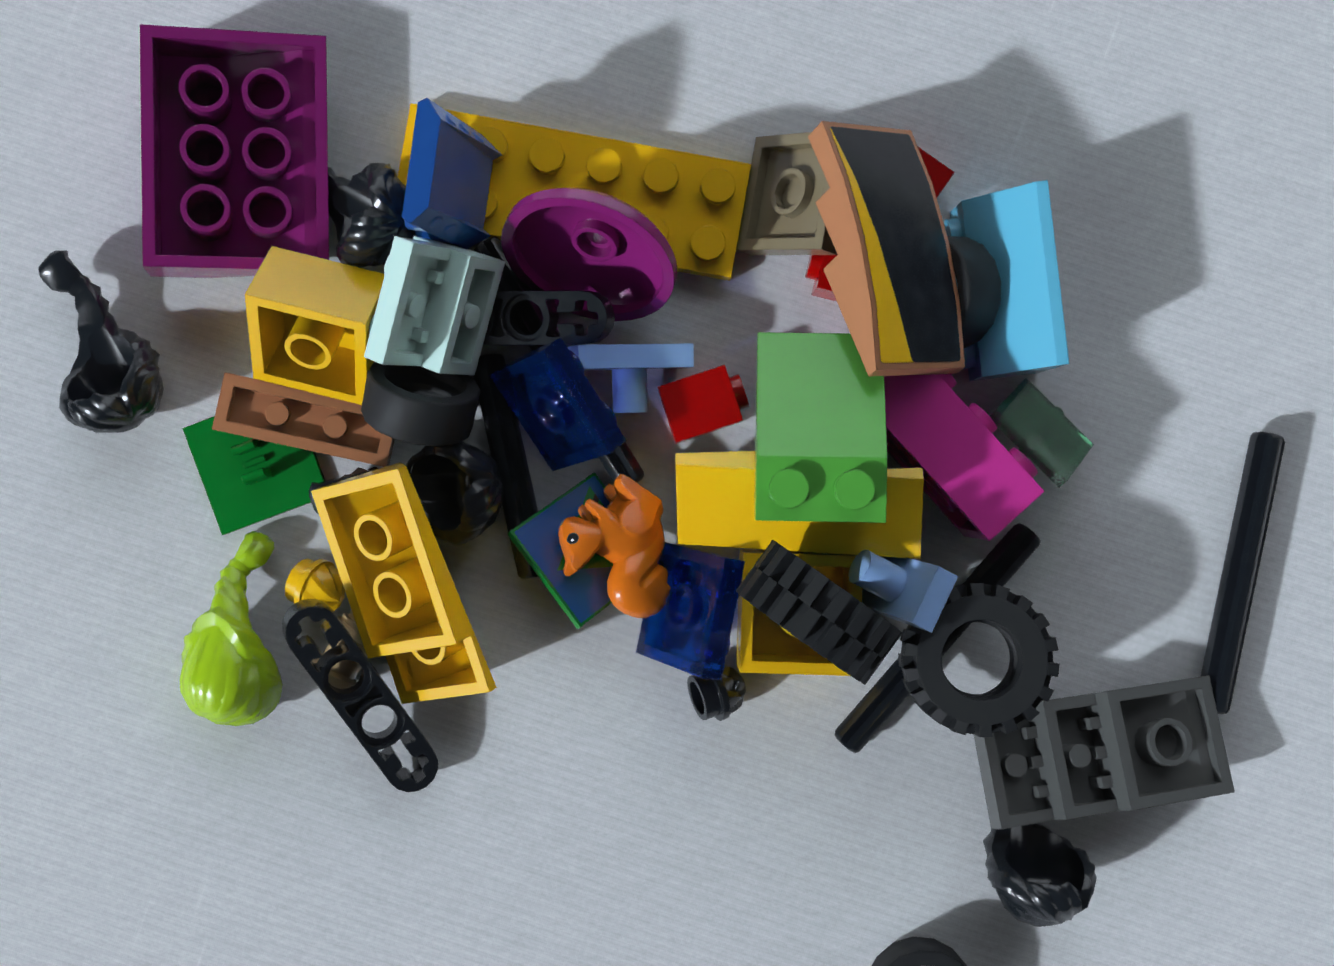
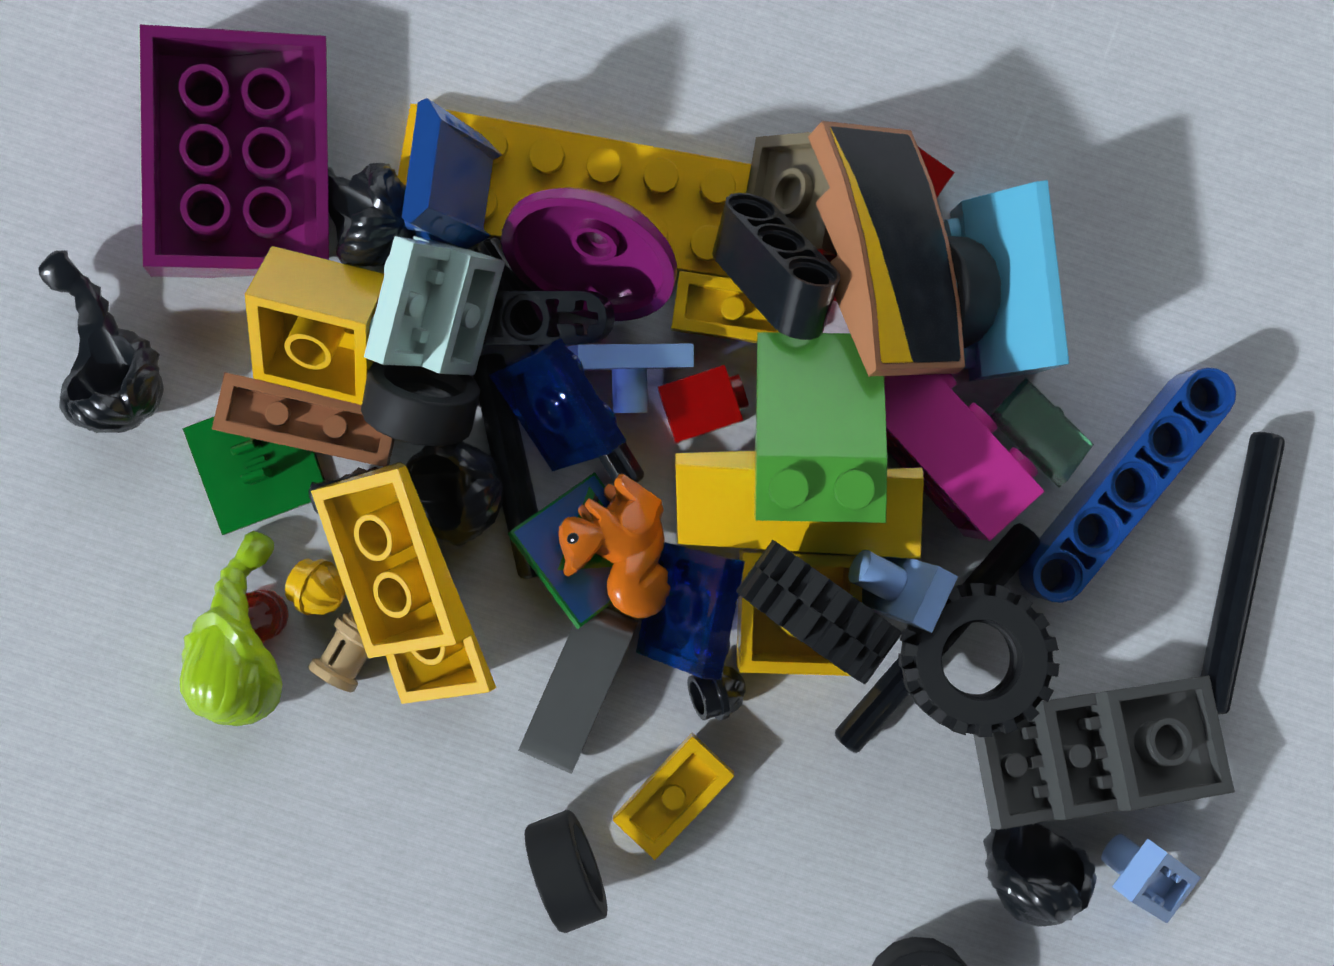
black beam [282,599,438,792] -> none
none -> clear red bush [246,589,289,642]
none -> dark grey beam [518,607,639,774]
none -> black tyre [524,810,608,933]
none -> yellow plate [613,732,735,860]
none -> yellow plate [671,271,780,343]
none -> black beam [712,193,840,340]
none -> blue beam [1018,368,1236,603]
none -> light blue tile [1101,834,1201,923]

